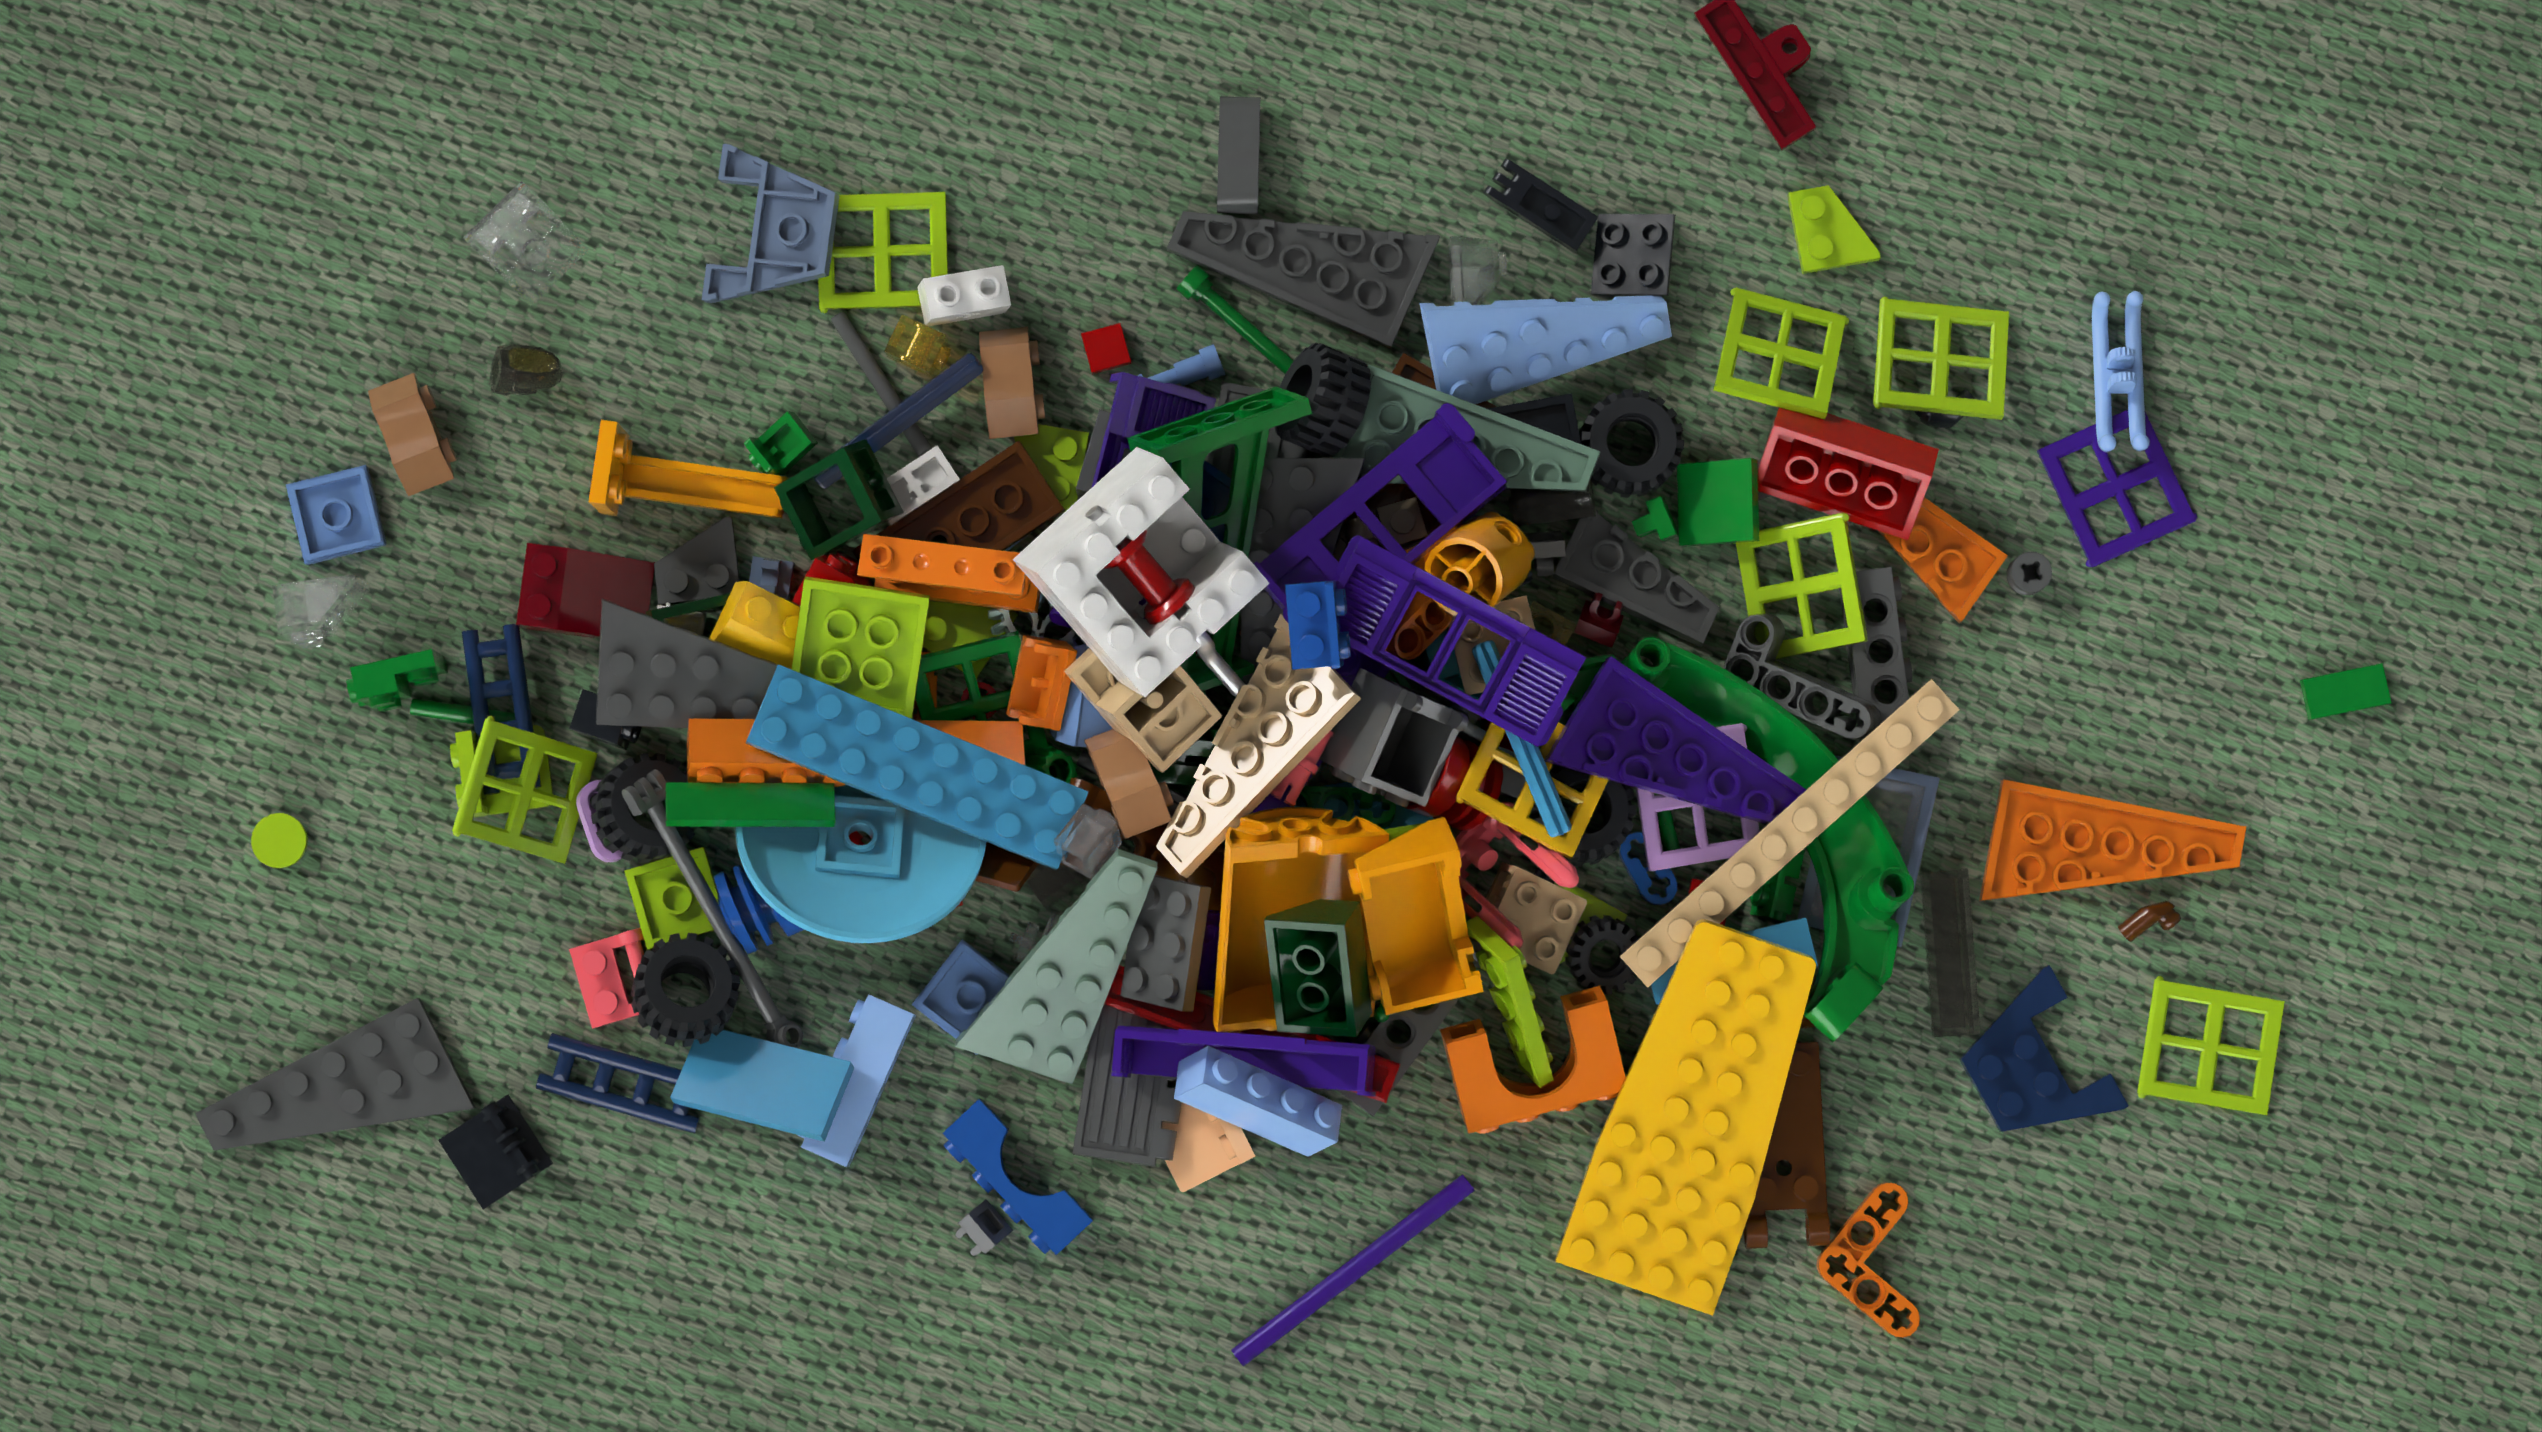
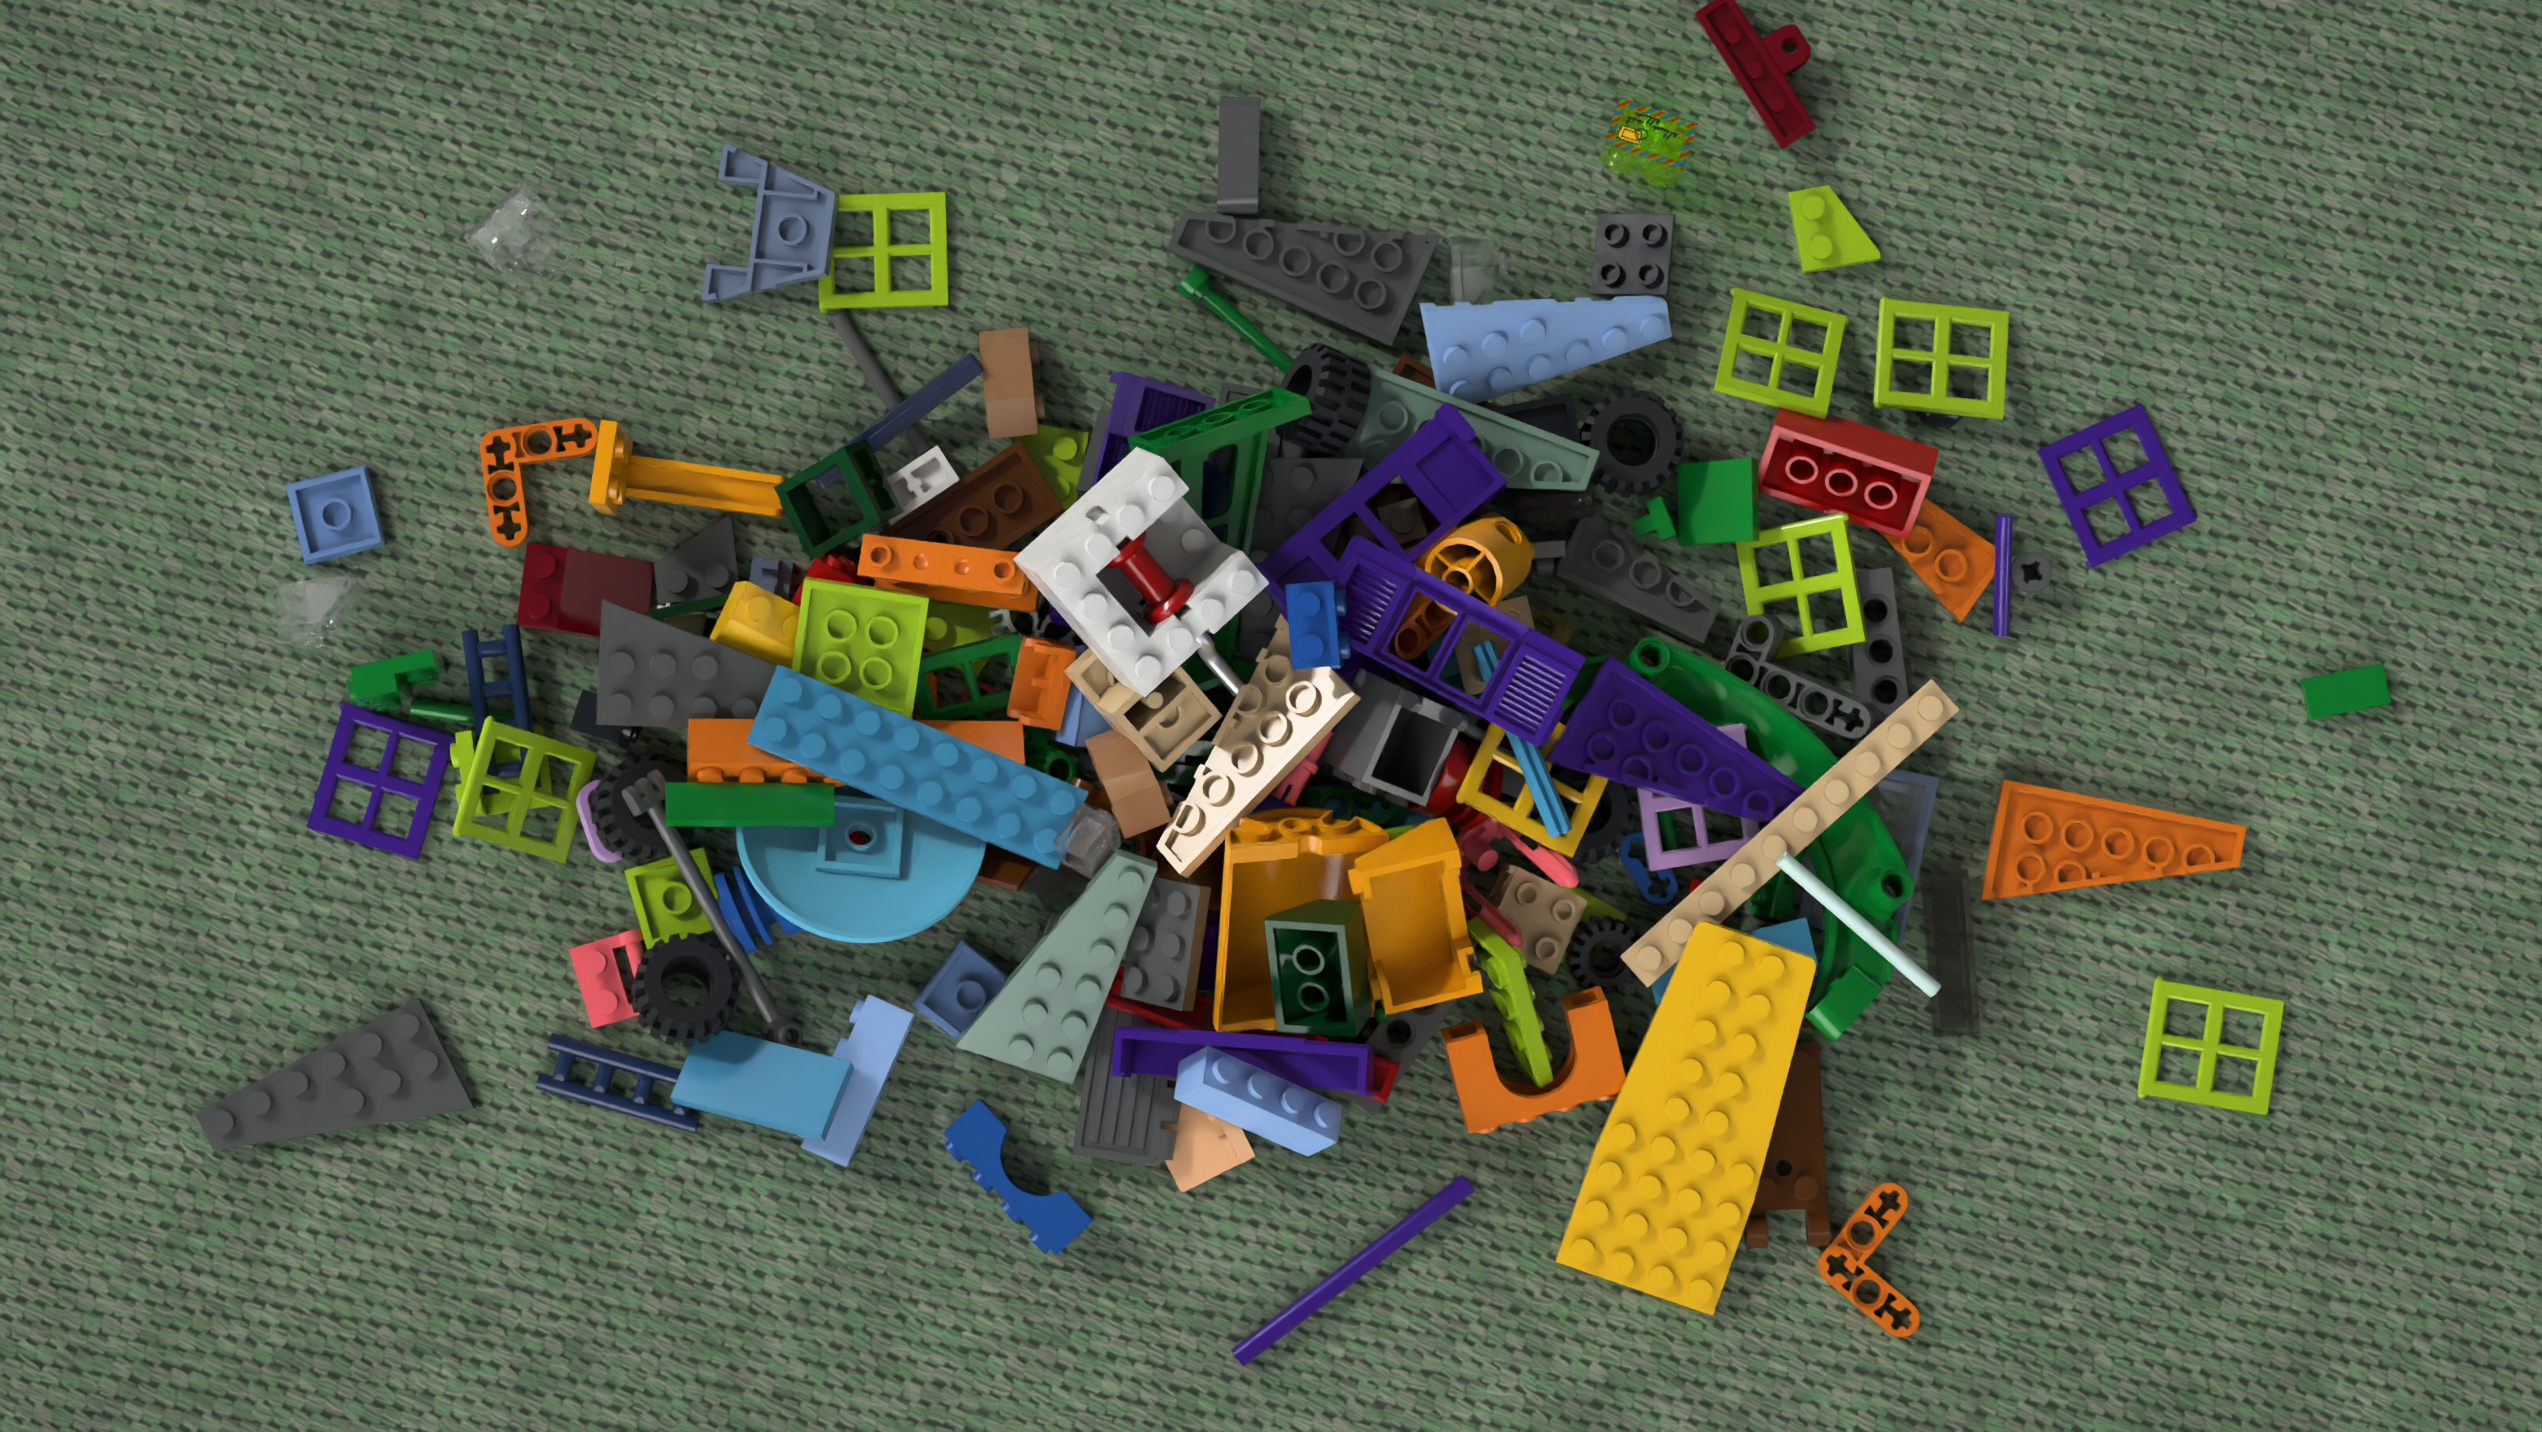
lime piece [251,813,308,868] -> none
medium nougat brick [368,373,457,497] -> none
black hinge [438,1094,553,1210] -> none
clear smoke rock [490,344,563,396] -> none
green bracket [744,411,818,475] -> none
clear yellow brick [884,314,952,377] -> none
white brick [917,265,1011,327] -> none
dark grey tile [955,1199,1013,1256] -> none
red tile [1081,323,1131,375] -> none
medium blue piece [1138,344,1225,386] -> none
black hinge [1483,159,1598,253] -> none
dark red tile [1574,592,1624,648] -> none
dark blue wing [1959,965,2129,1132] -> none
light blue piece [2092,291,2150,452] -> none
reddish brown arm [2118,901,2181,942] -> none
none -> dark purple window [306,702,456,860]
none -> orange beam [480,418,599,549]
none -> clear neon green brick [1598,98,1698,188]
none -> light aqua piece [1776,852,1941,997]
none -> dark purple bar [1993,513,2013,636]

